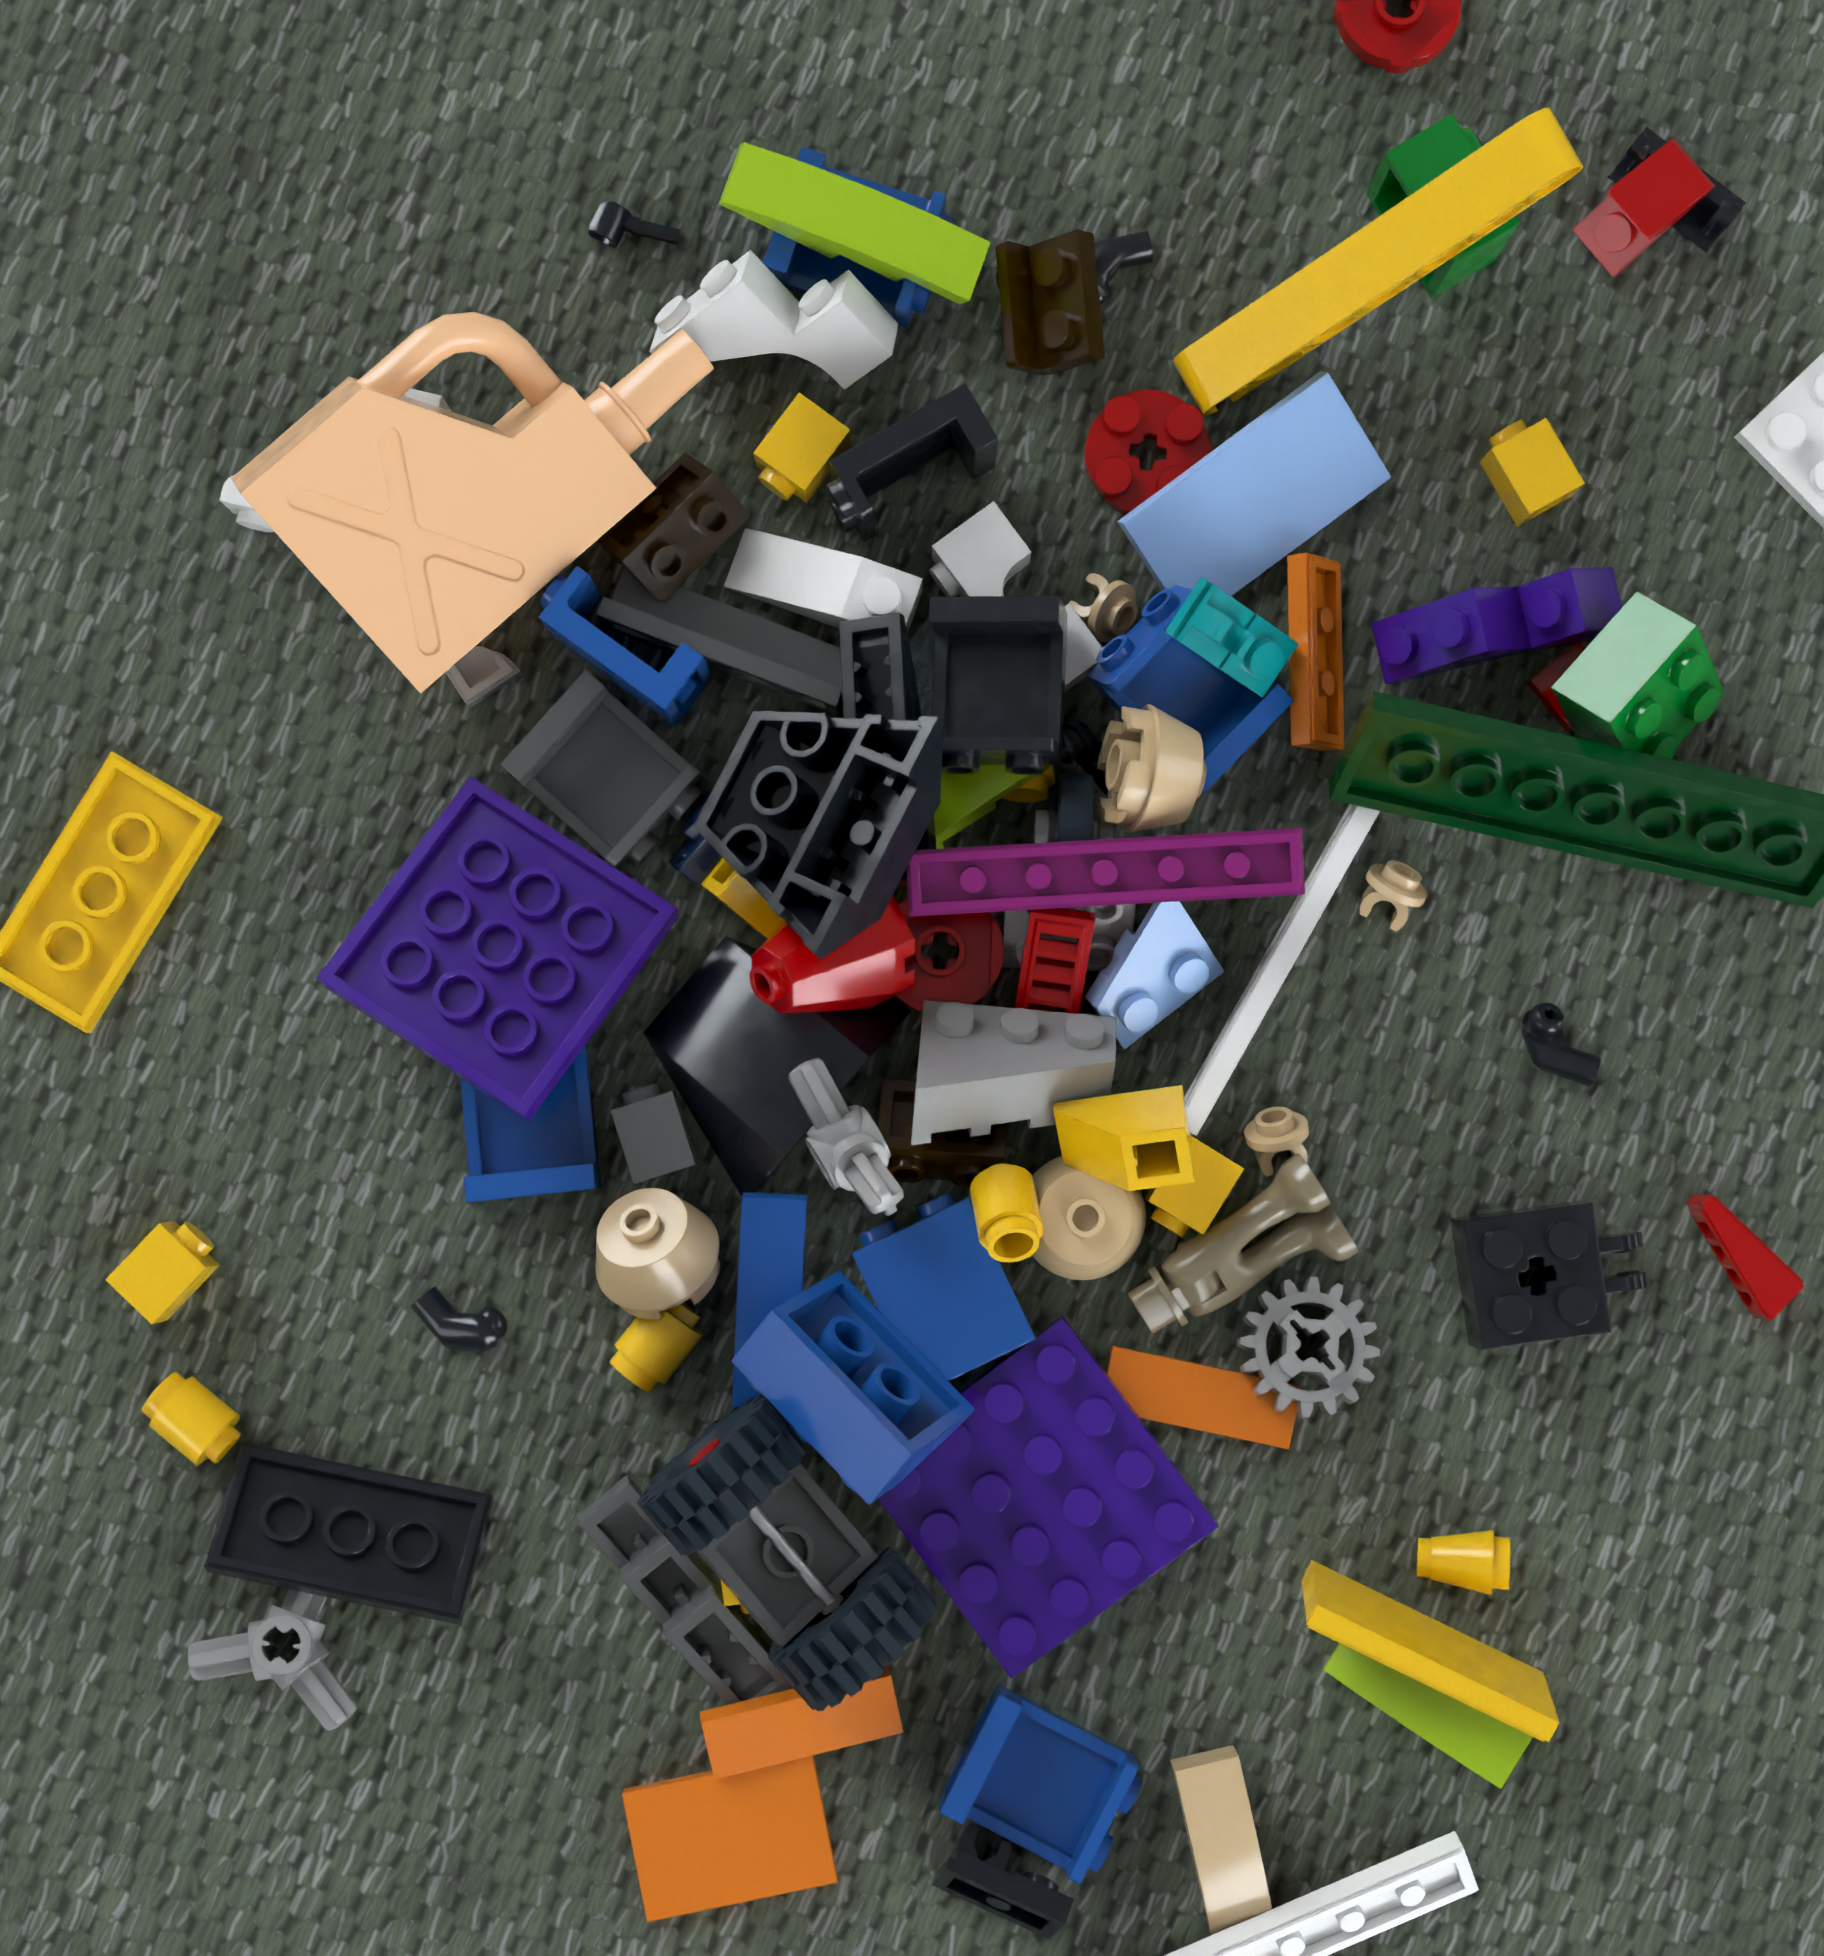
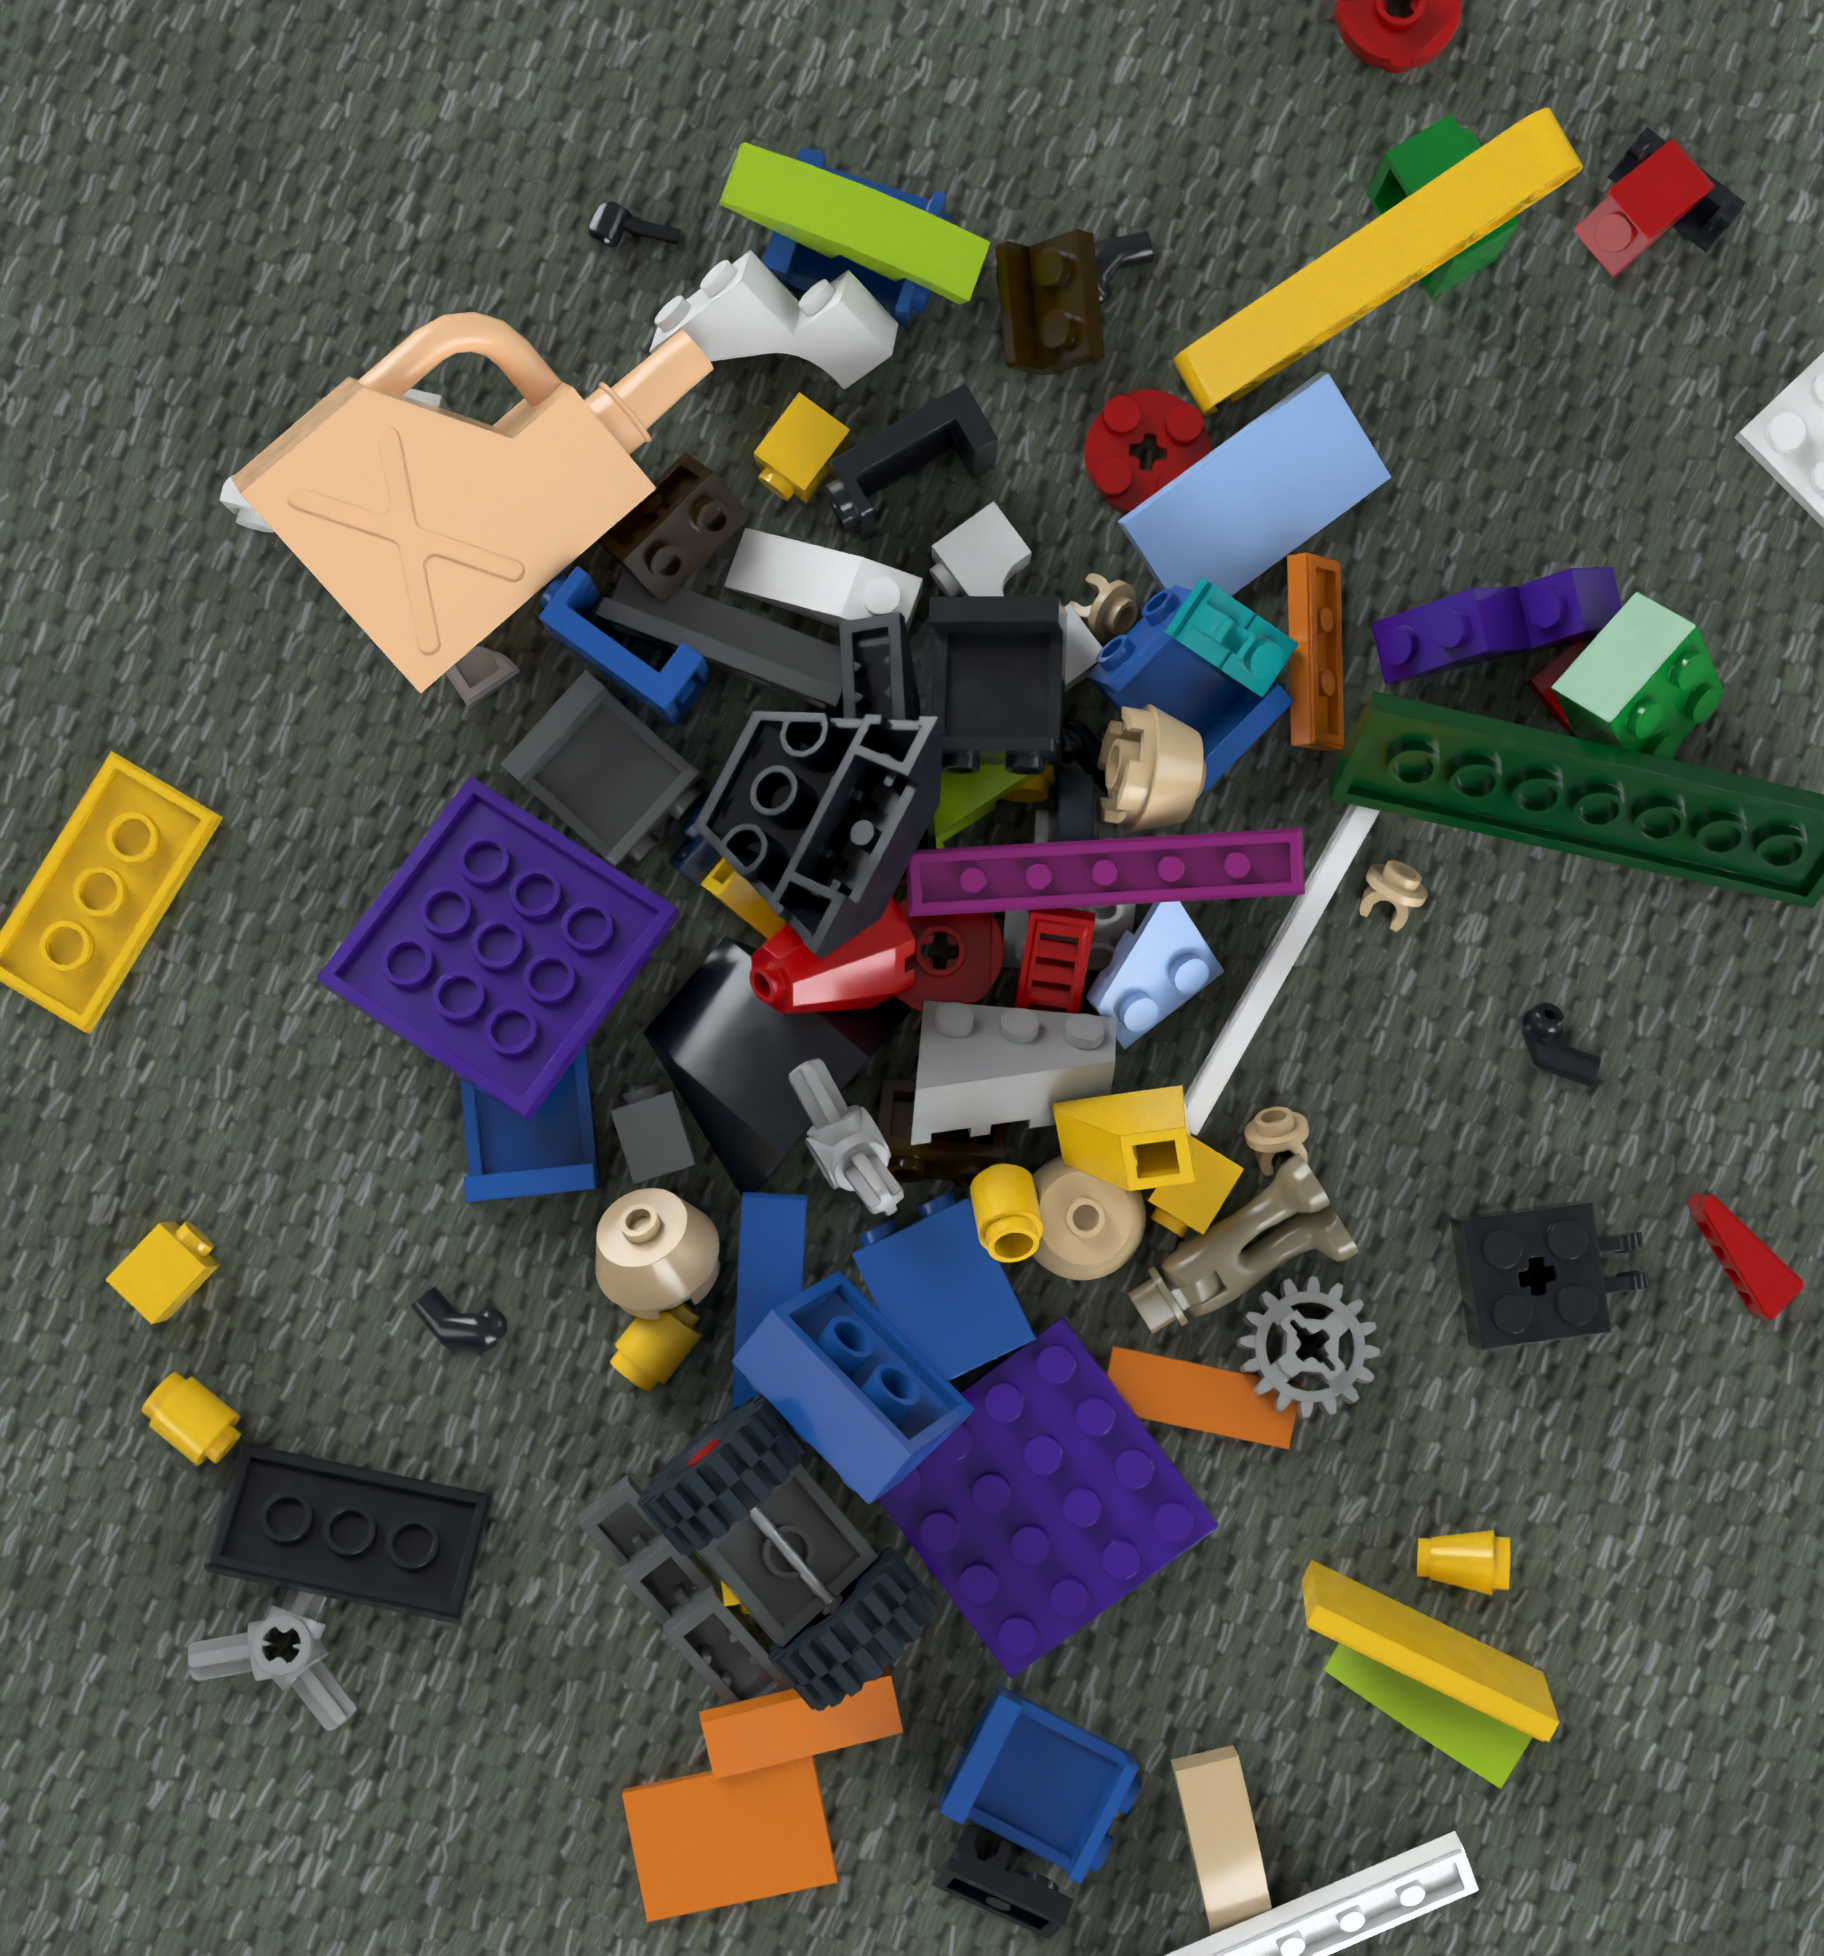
yellow brick [1480,418,1585,527] -> none

